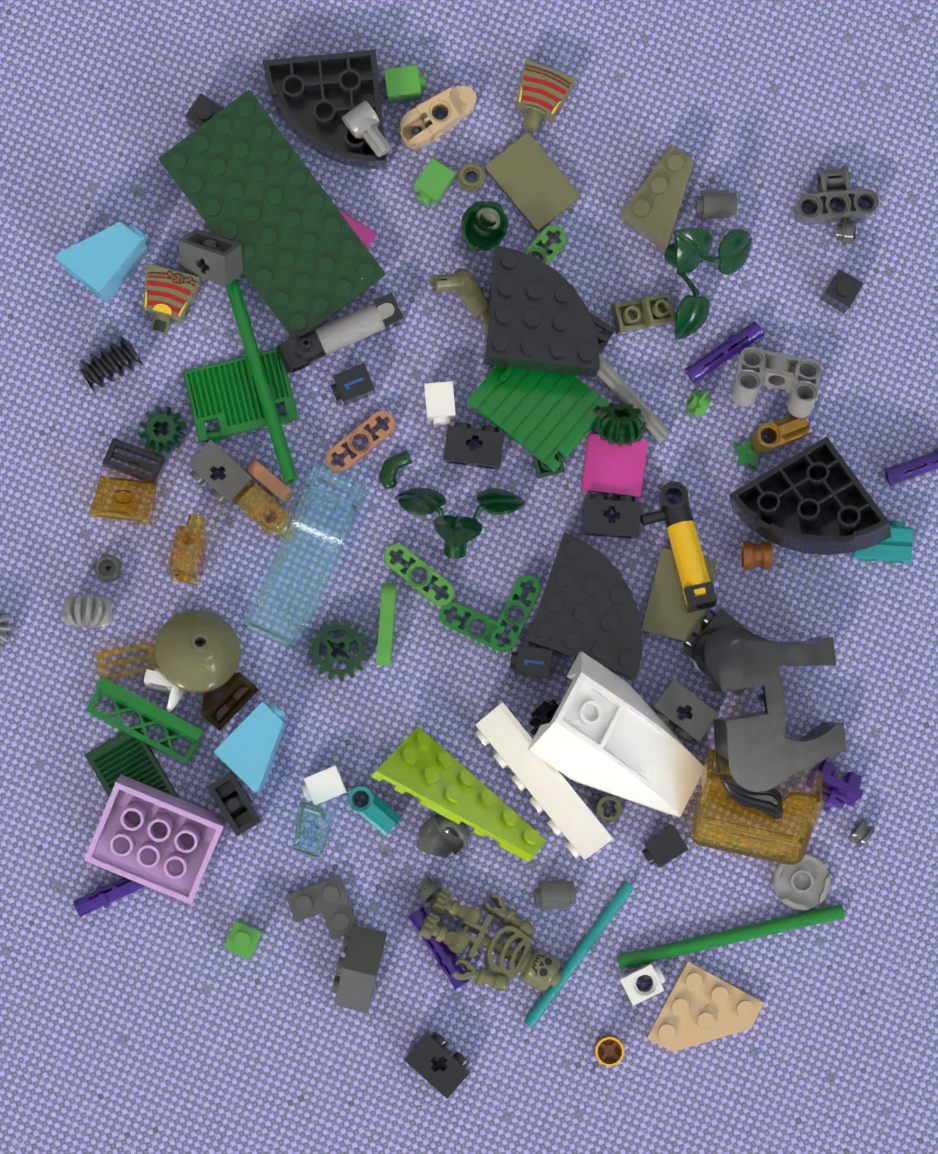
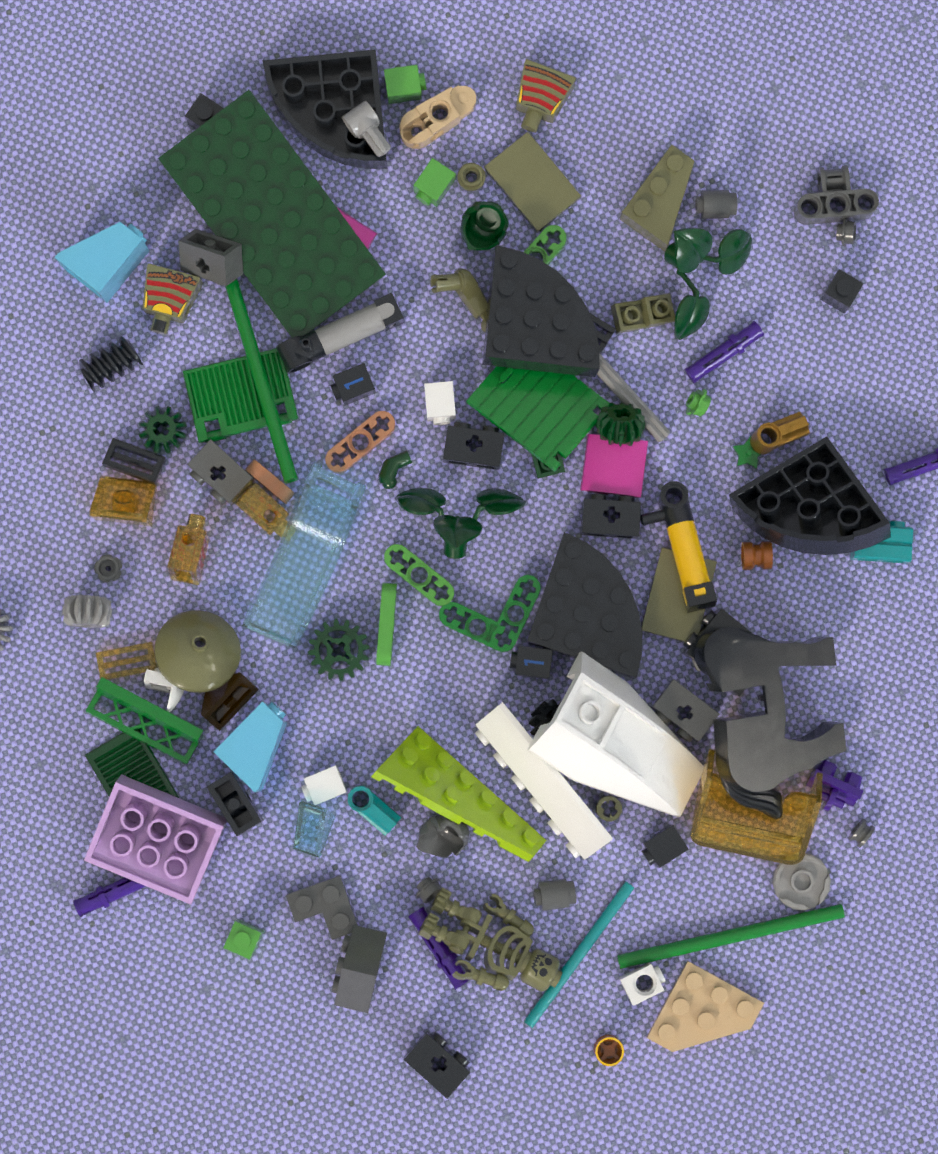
light grey beam [731,347,821,418] -> none

